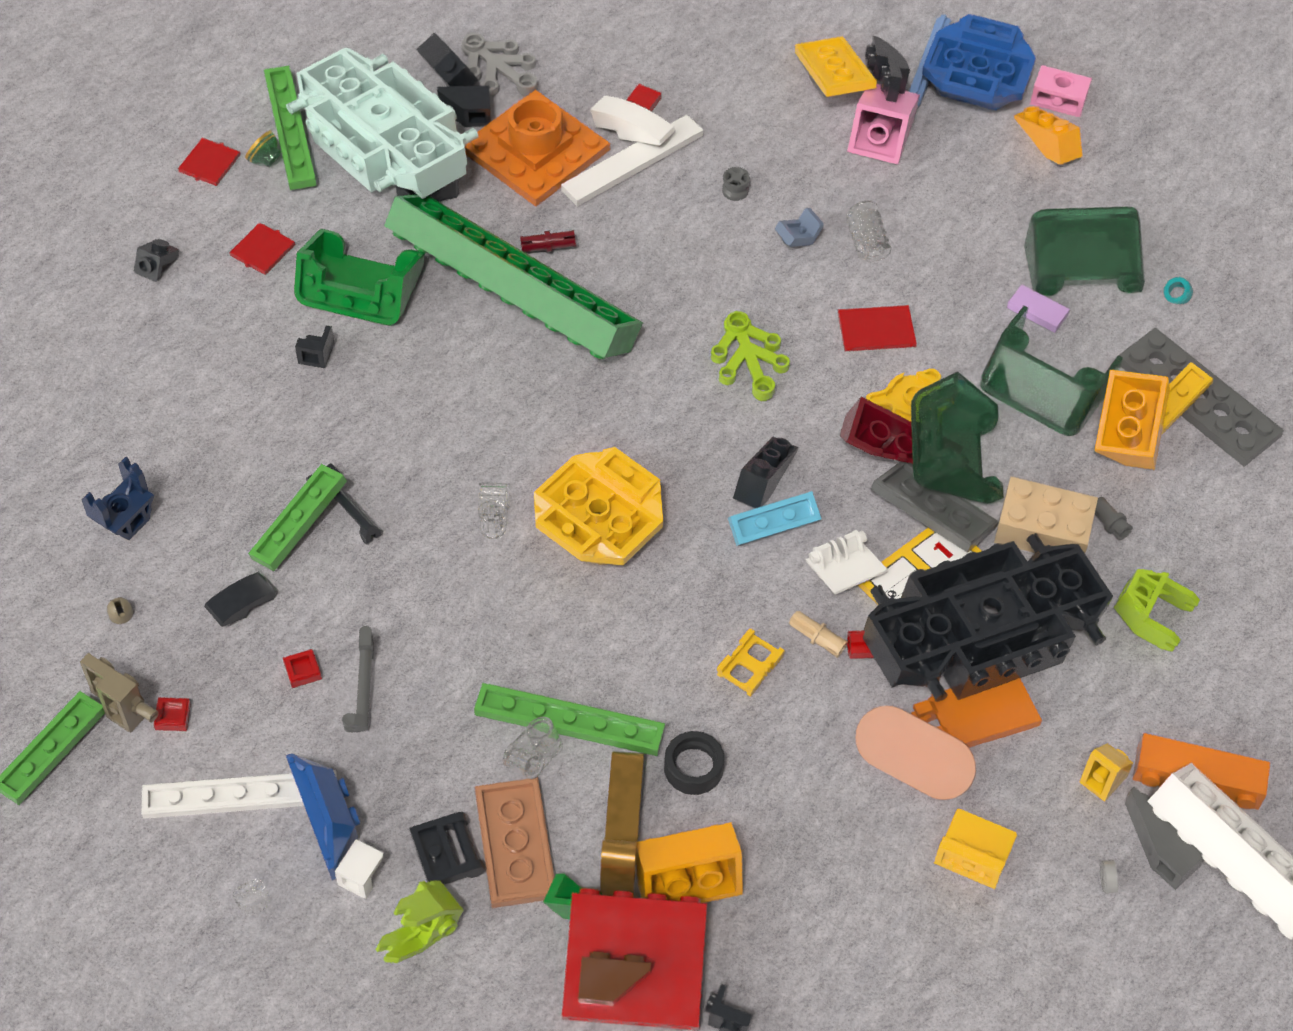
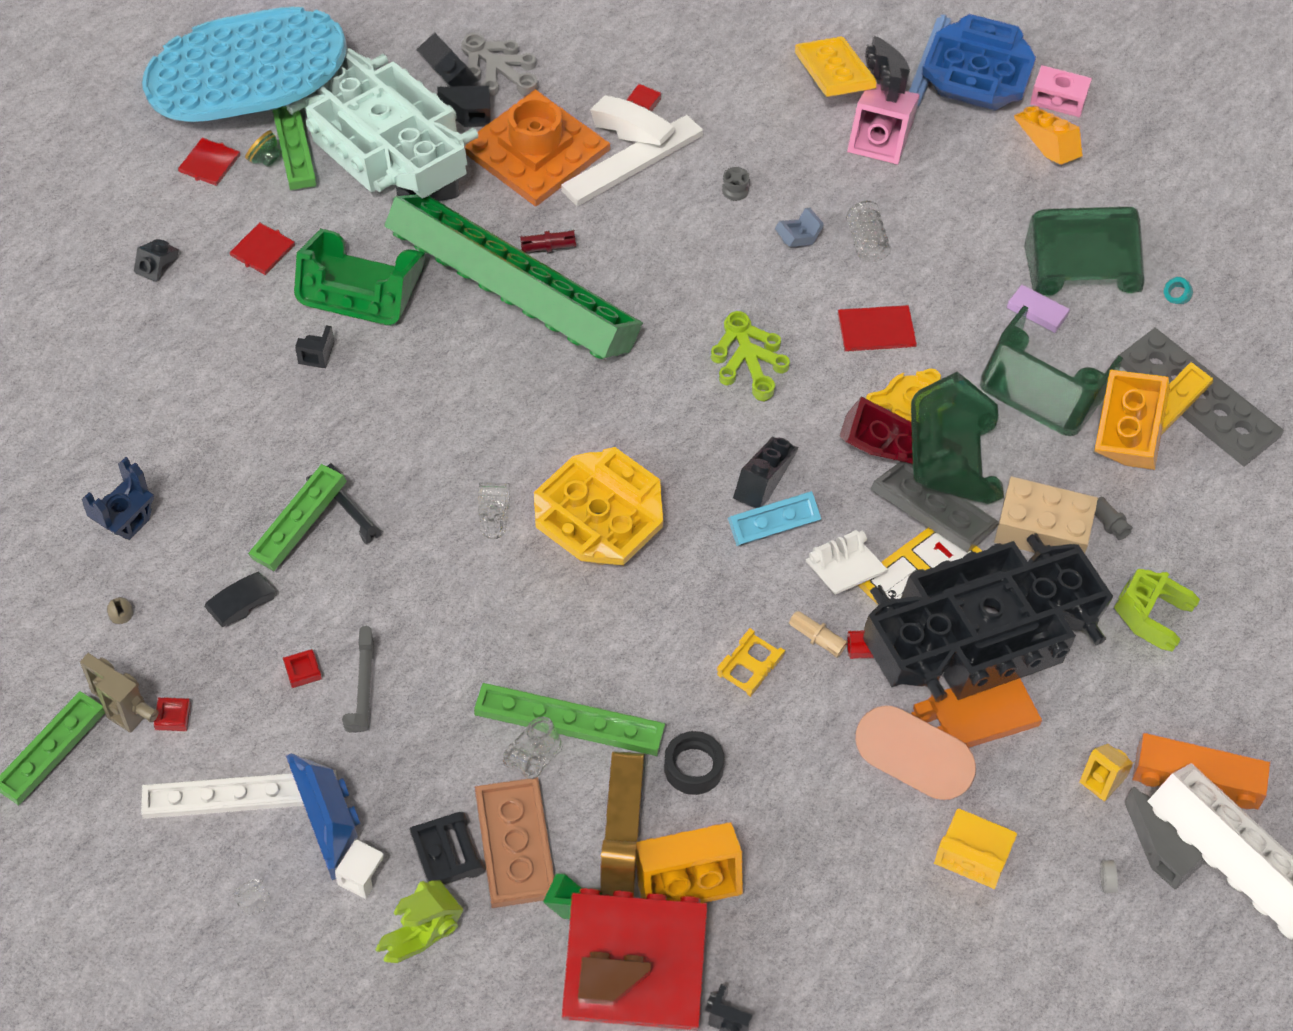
none -> medium azure tile [142,7,347,122]

